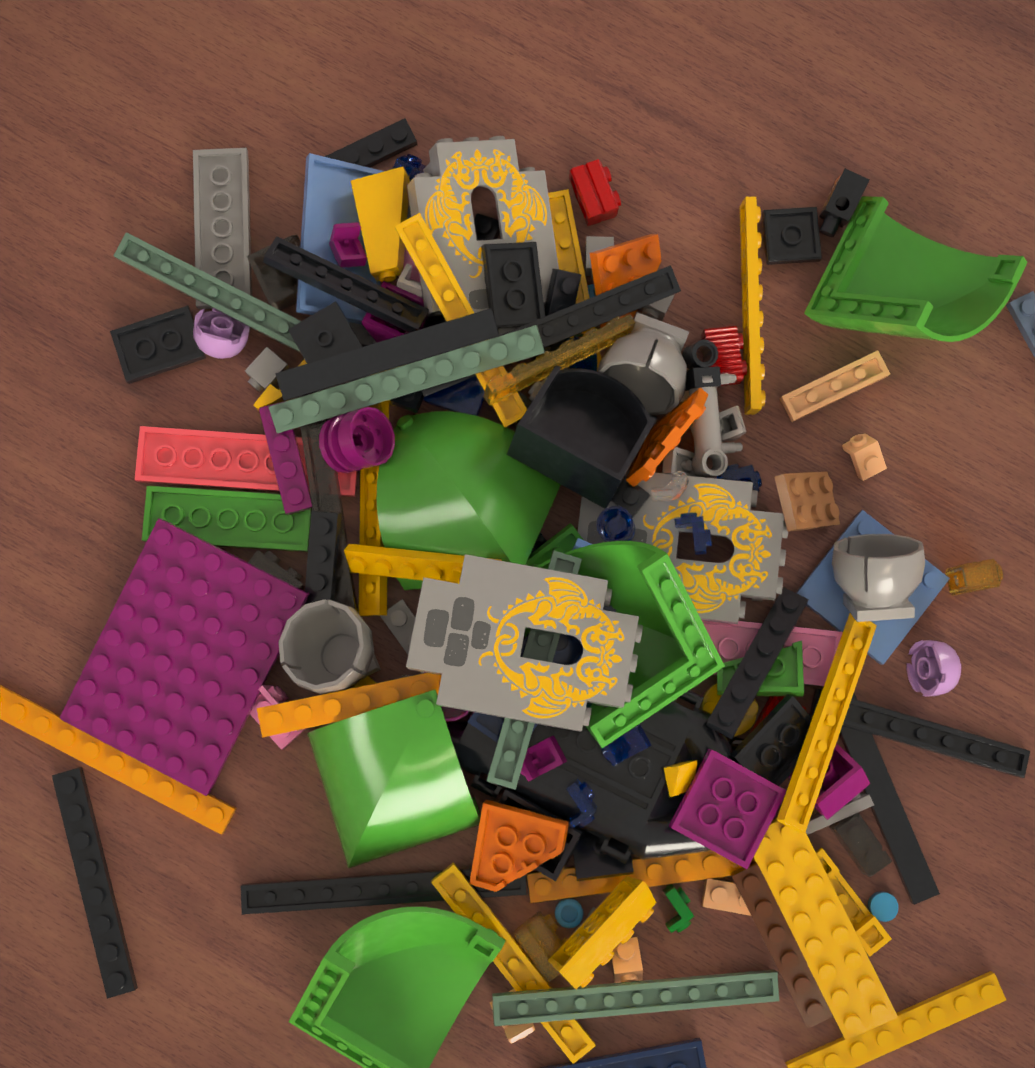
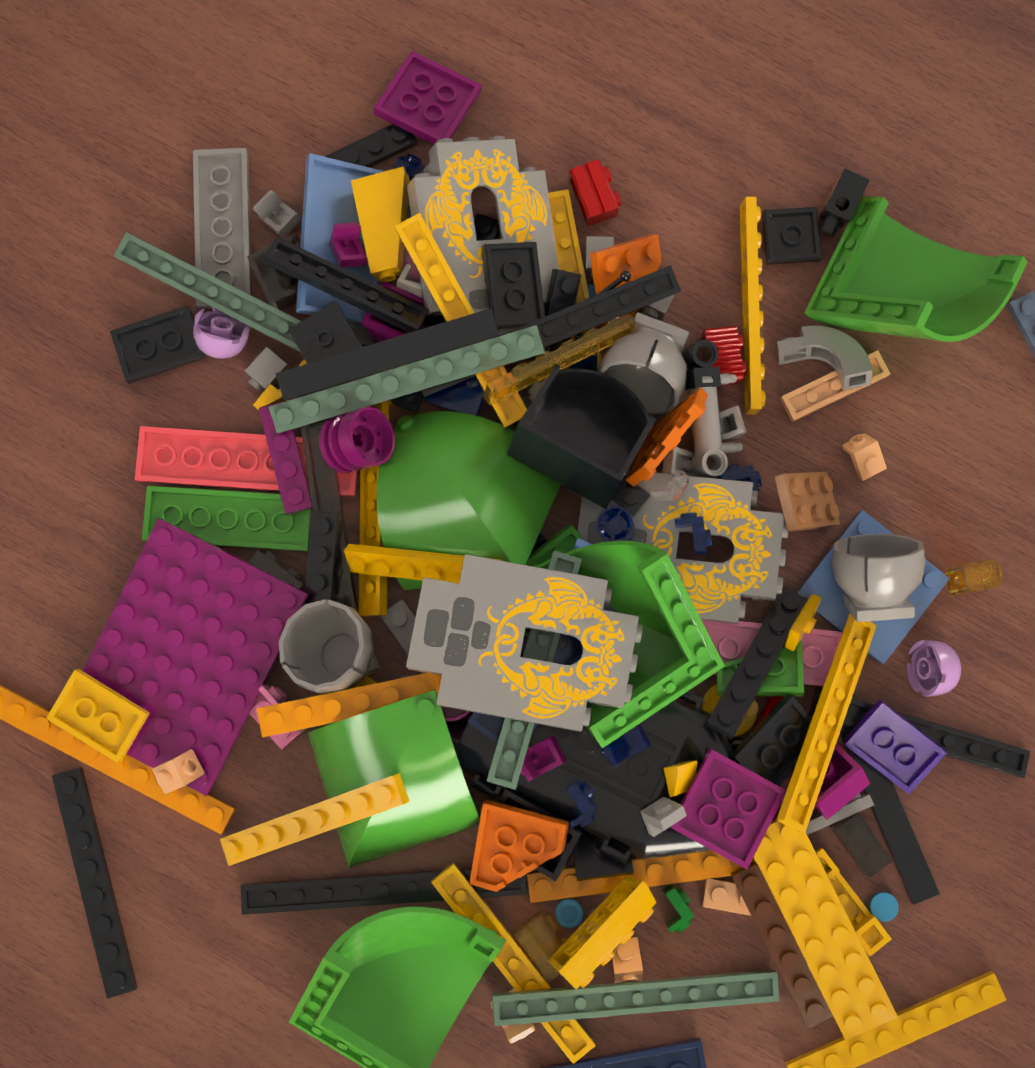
none -> yellow plate [46,669,150,763]
none -> light nougat bracket [152,749,204,794]
none -> yellow plate [220,773,410,866]
none -> light grey bracket [253,190,302,238]
none -> magenta plate [374,51,482,144]
none -> black hinge [583,271,631,301]
none -> light grey bracket [640,797,687,837]
none -> light grey arch [776,326,873,390]
none -> yellow plate [784,594,822,651]
none -> plate [843,699,947,794]

